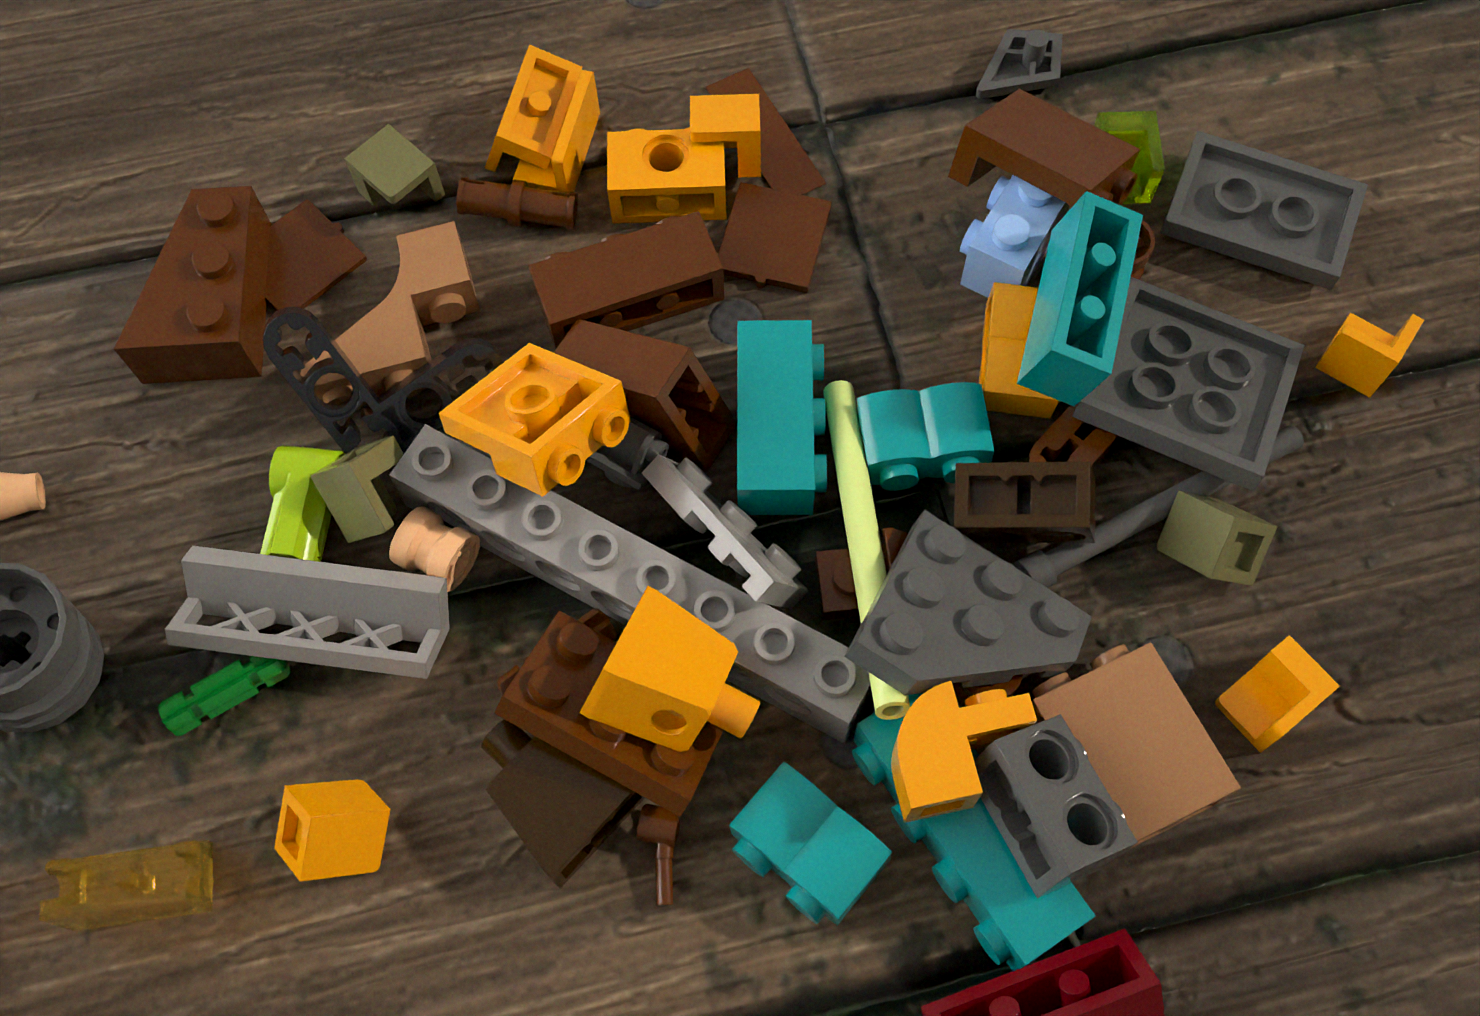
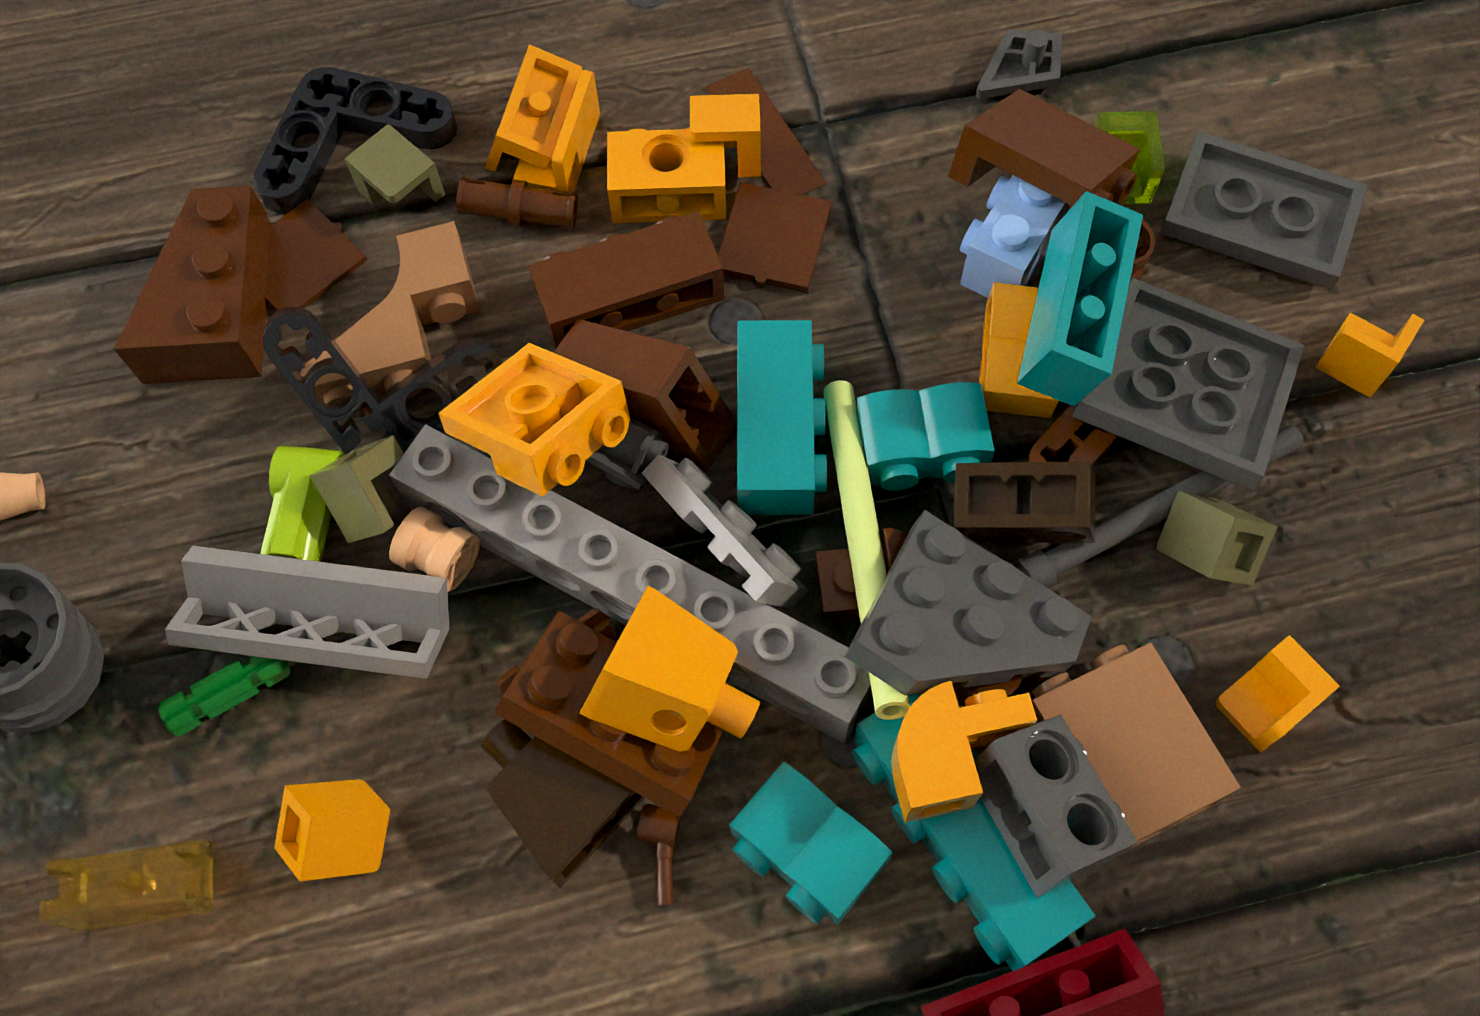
none -> black beam [253,67,458,214]

